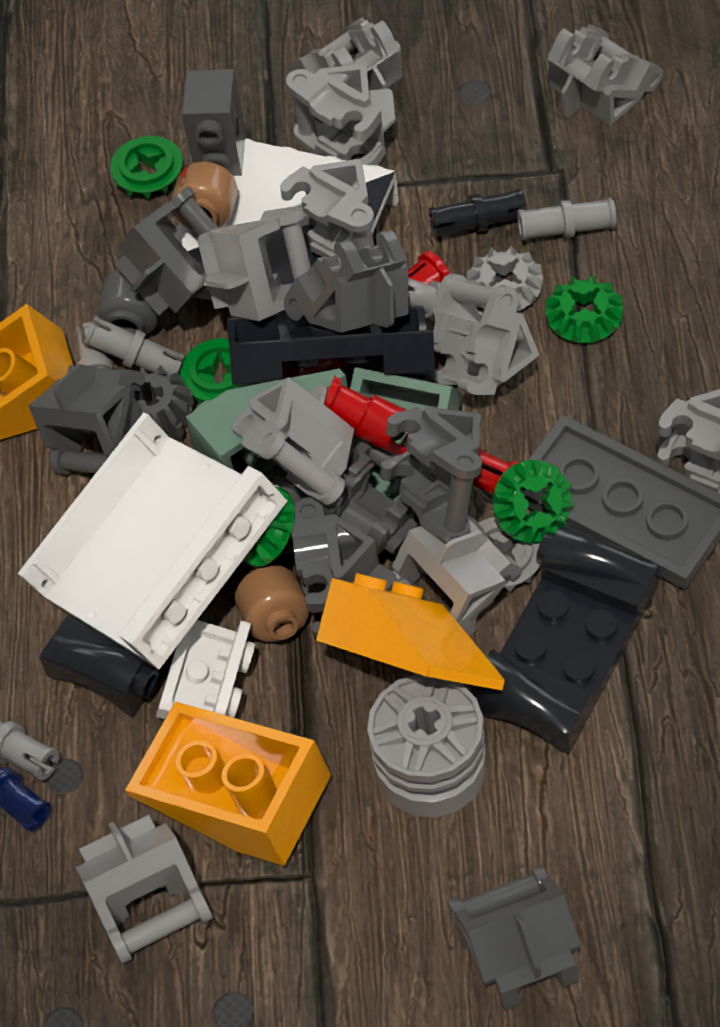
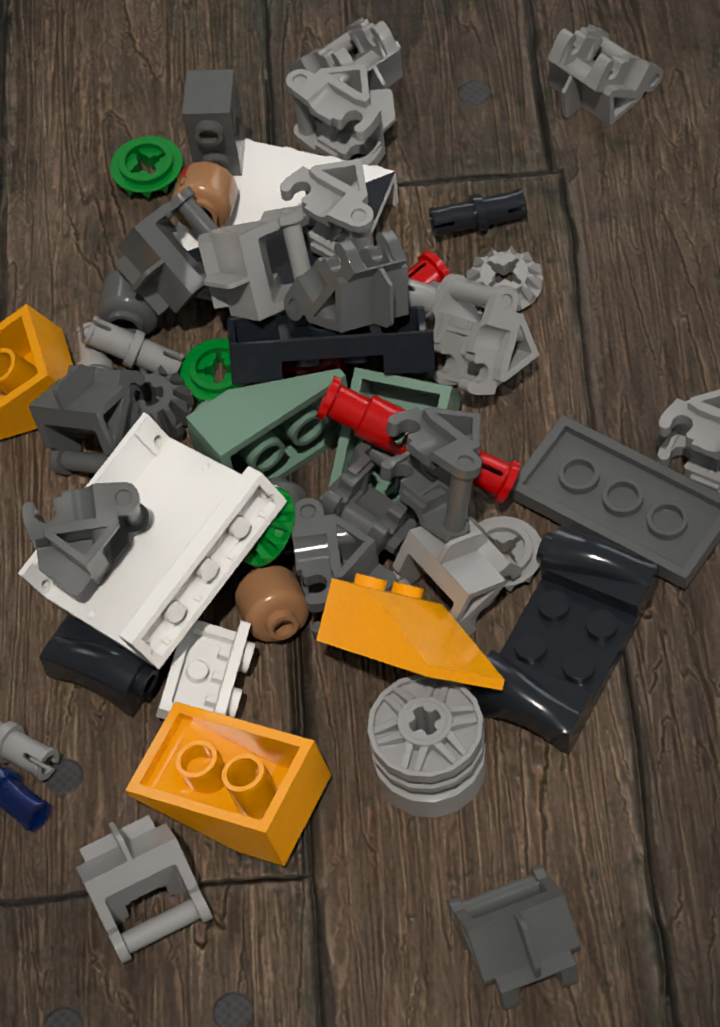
light grey piece [231,377,354,505] -> none
green gear [493,460,575,543] -> none
light grey pin [517,198,617,241] -> none
green gear [546,274,623,343] -> none
none -> dark grey piece [22,482,150,595]

